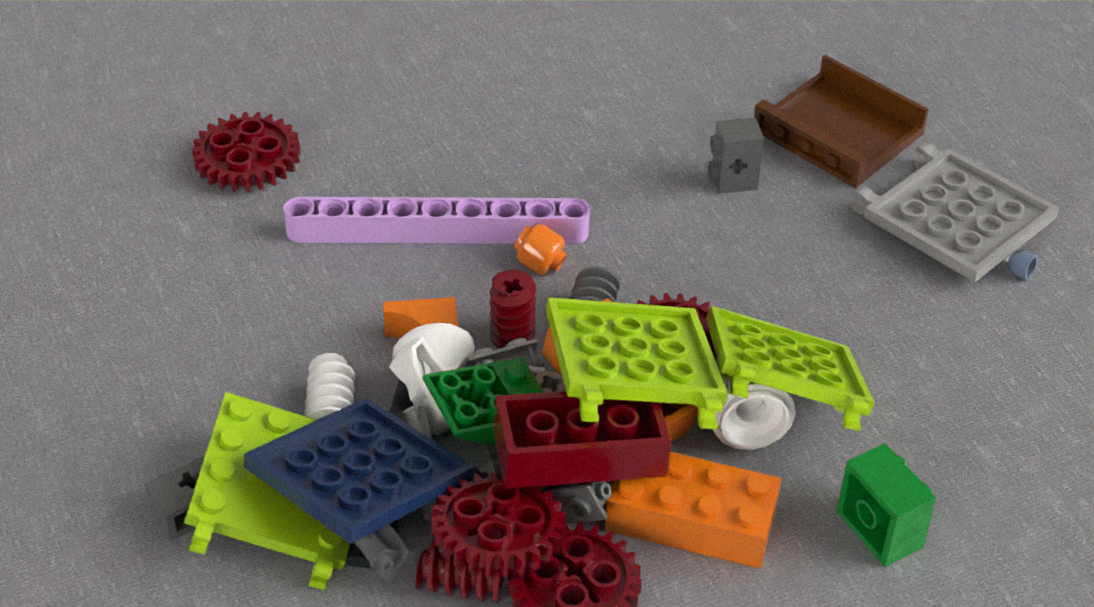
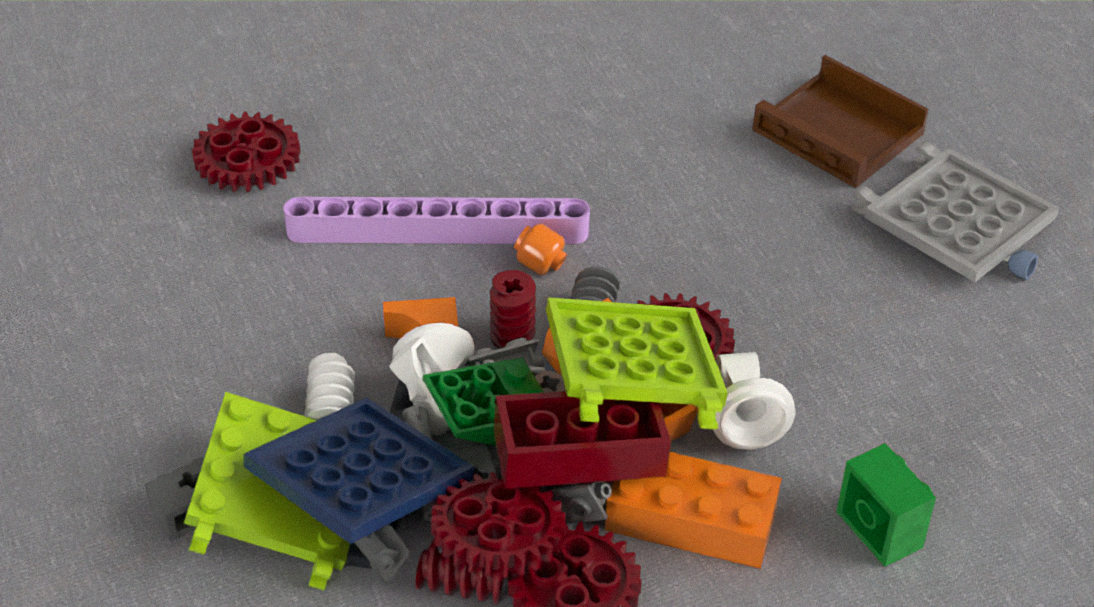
lime plate [706,305,875,432] -> none
dark grey brick [708,117,764,194] -> none

